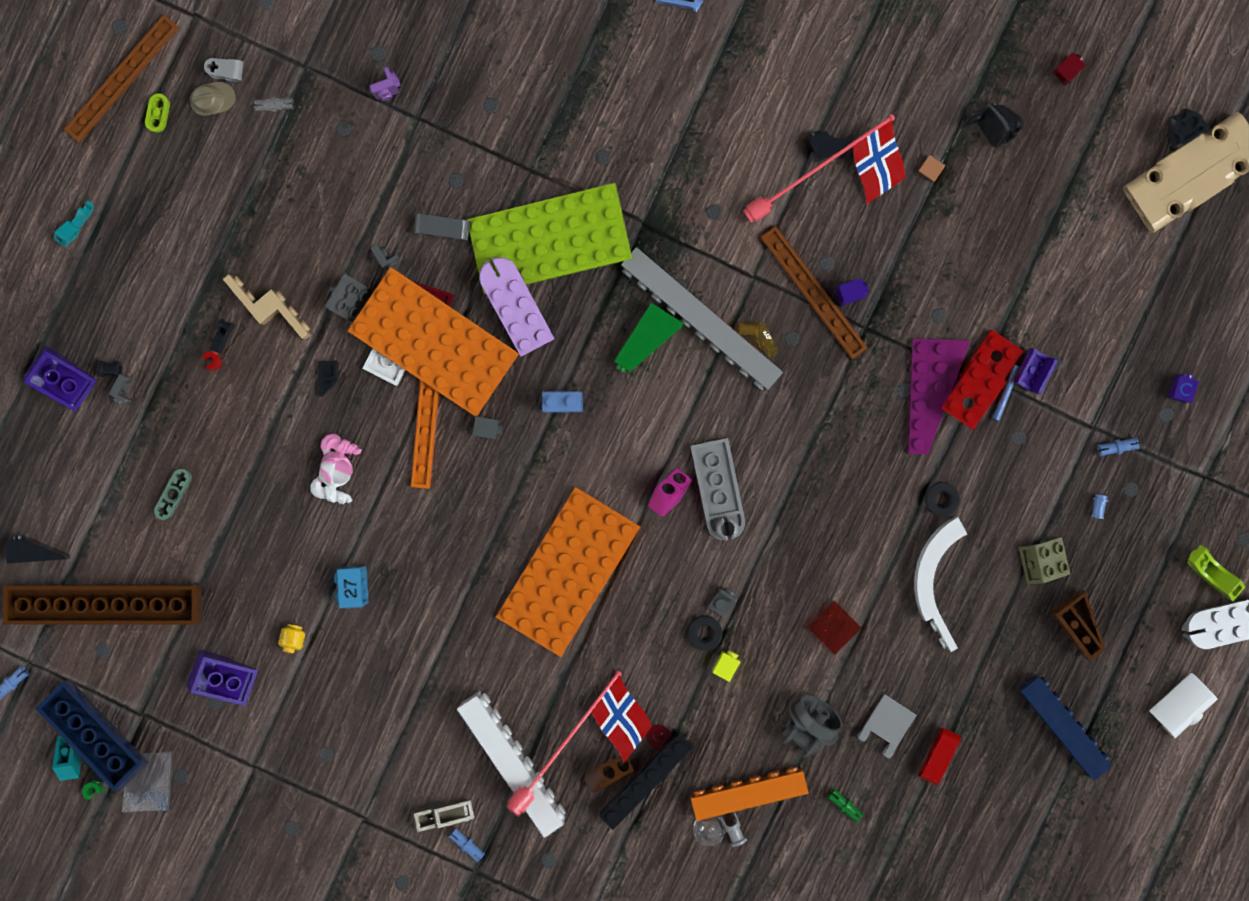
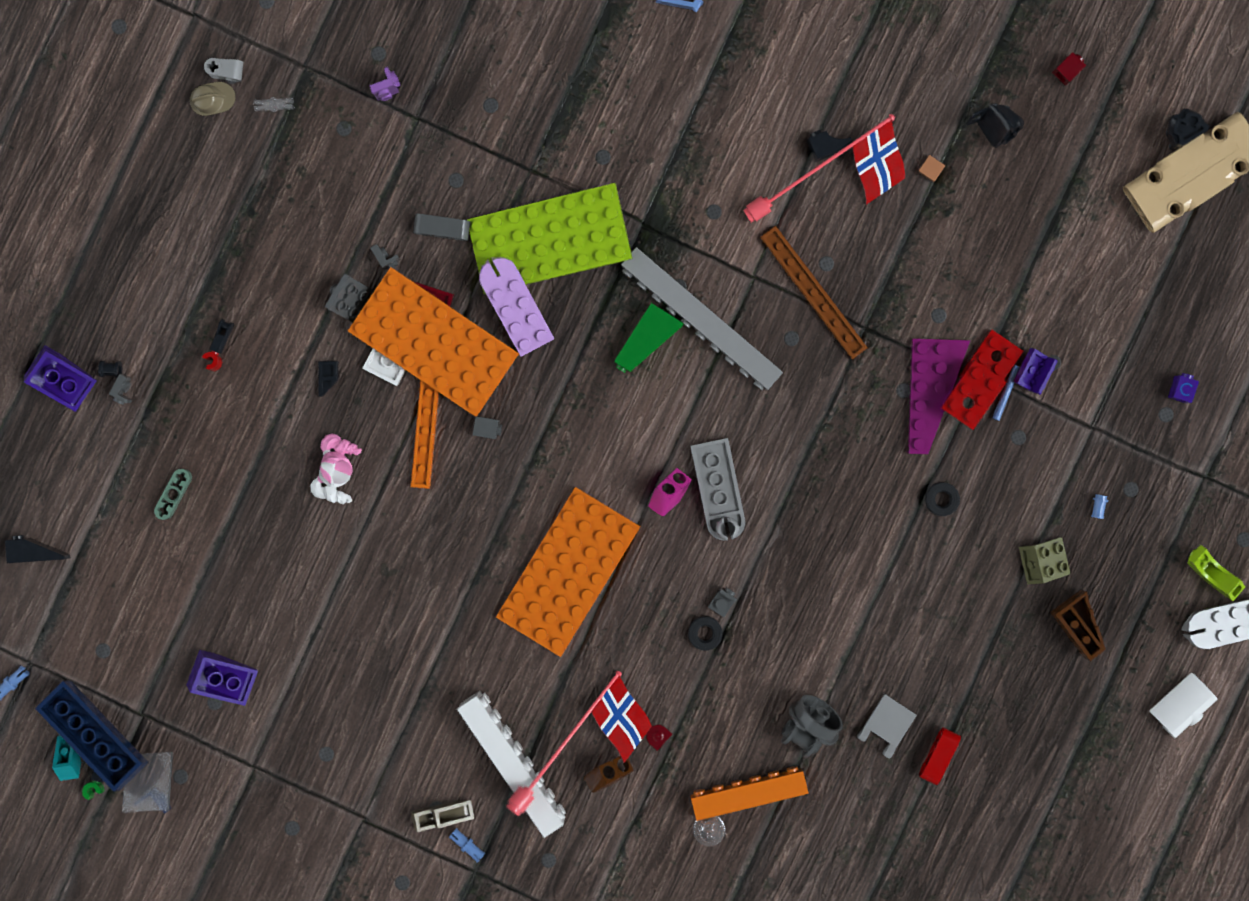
reddish brown brick [3,584,202,625] -> none
teal piece [54,201,94,248] -> none
dark orange tile [63,14,180,143] -> none
lime plate [145,94,170,133] -> none
tan bracket [223,275,311,340] -> none
yellow head [278,624,305,654] -> none
dark azure brick [334,565,369,608] -> none
medium blue brick [542,392,583,412] -> none
black brick [599,730,694,830] -> none
neon yellow brick [712,650,741,682] -> none
light grey piece [720,812,747,847] -> none
clear yellow arm [738,322,778,358] -> none
clear red plate [807,601,862,655] -> none
green pin [827,788,863,823] -> none
dark purple brick [835,278,869,307] -> none
white arch [914,516,967,652] -> none
dark blue brick [1017,674,1112,781] -> none
medium blue pin [1097,437,1139,457] -> none

